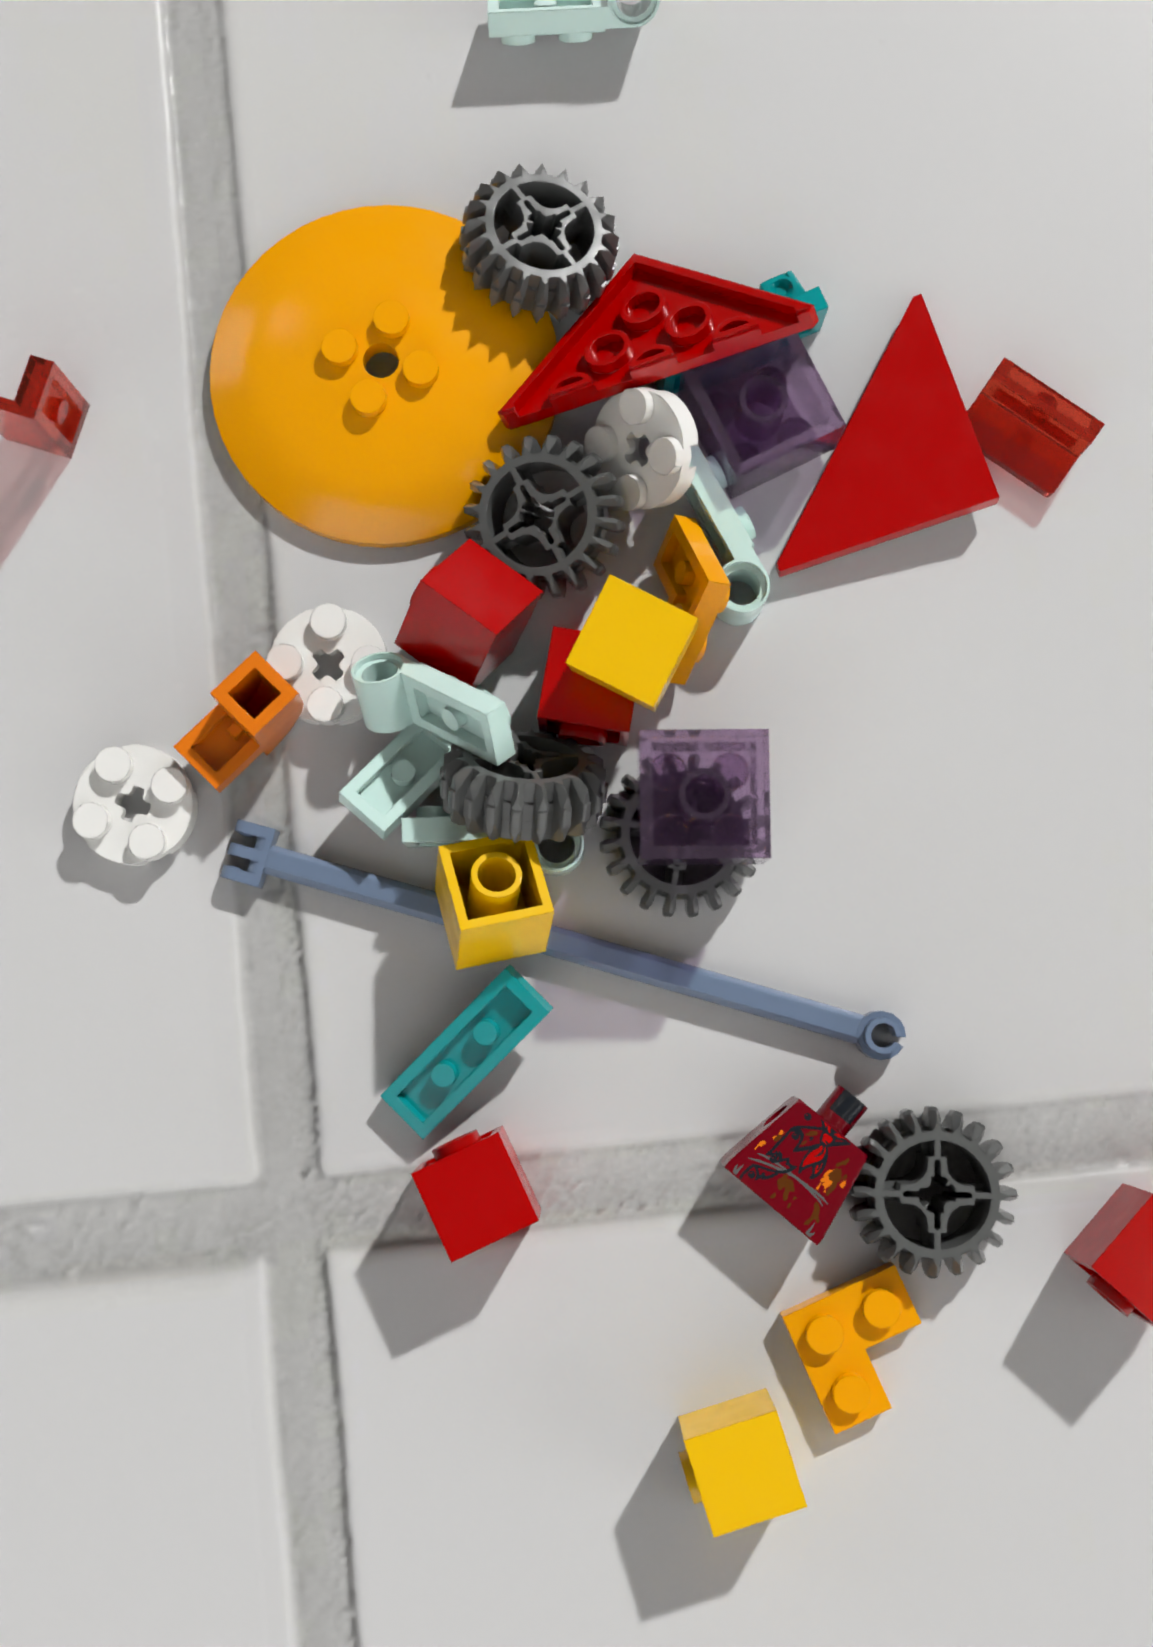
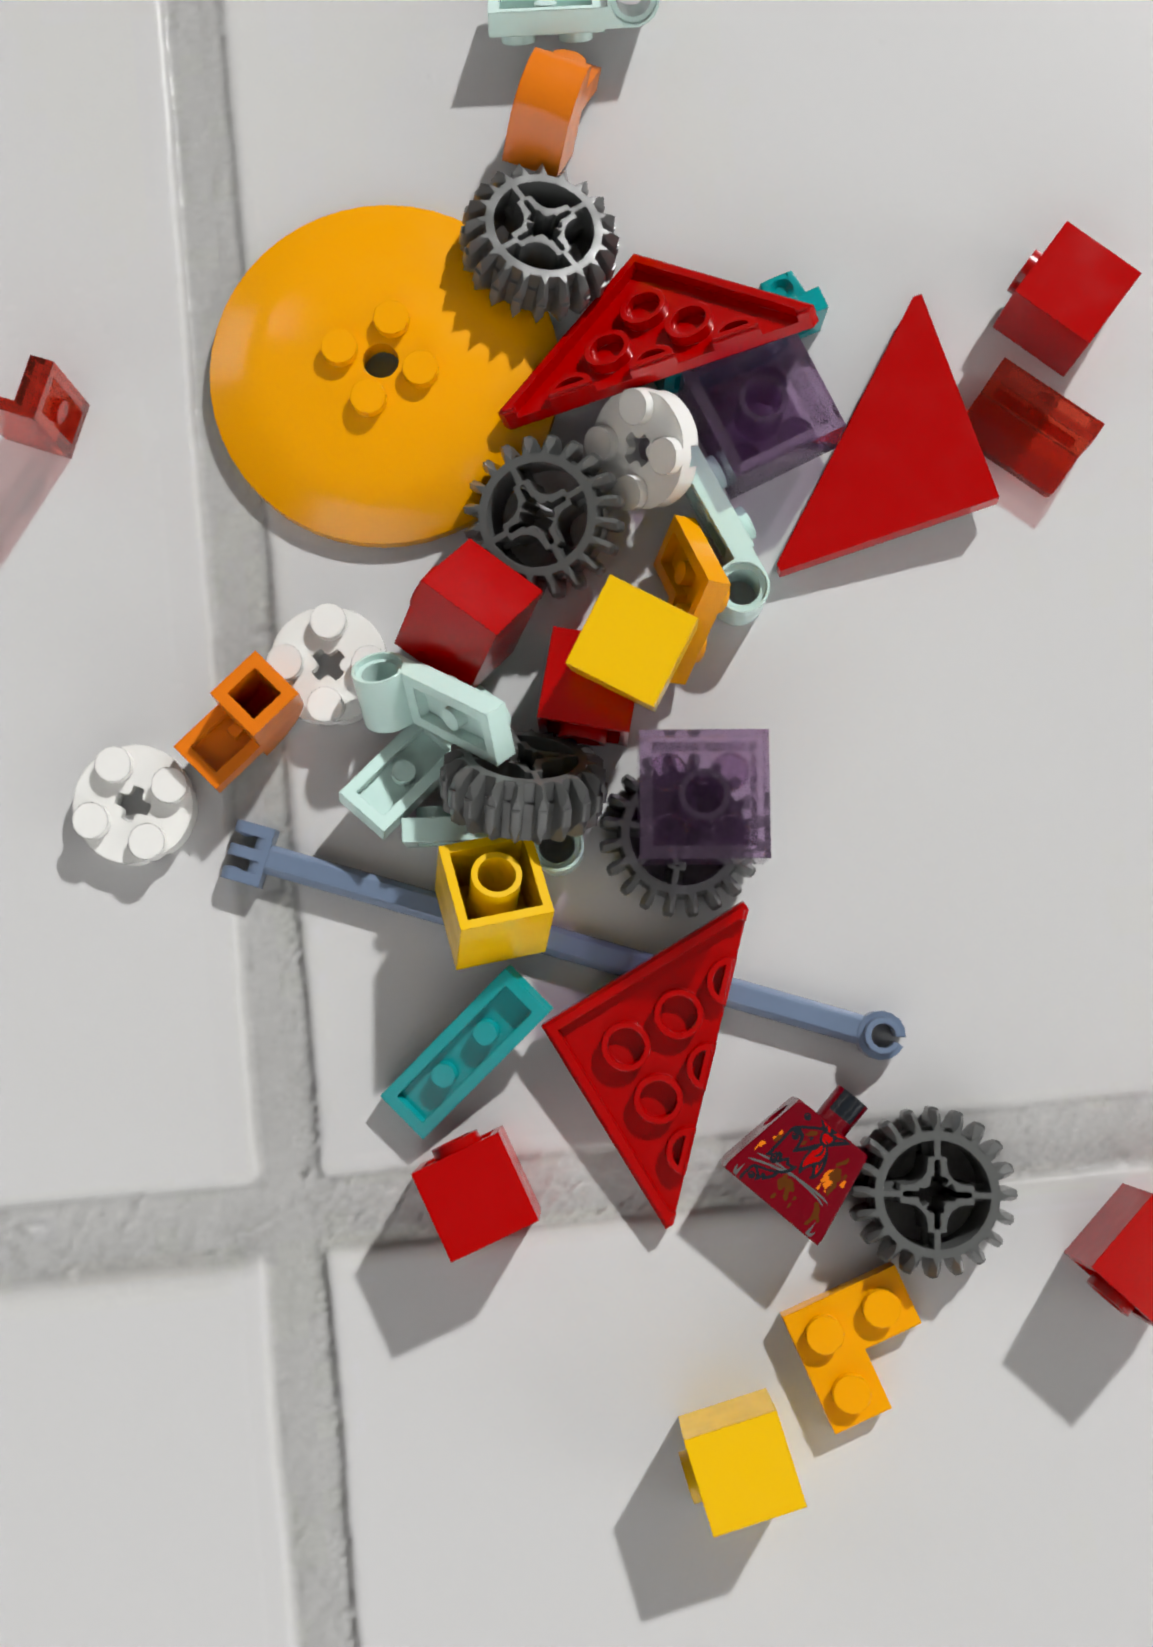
none -> orange brick [502,47,601,177]
none -> red tile [541,901,749,1229]
none -> red head [993,221,1142,377]

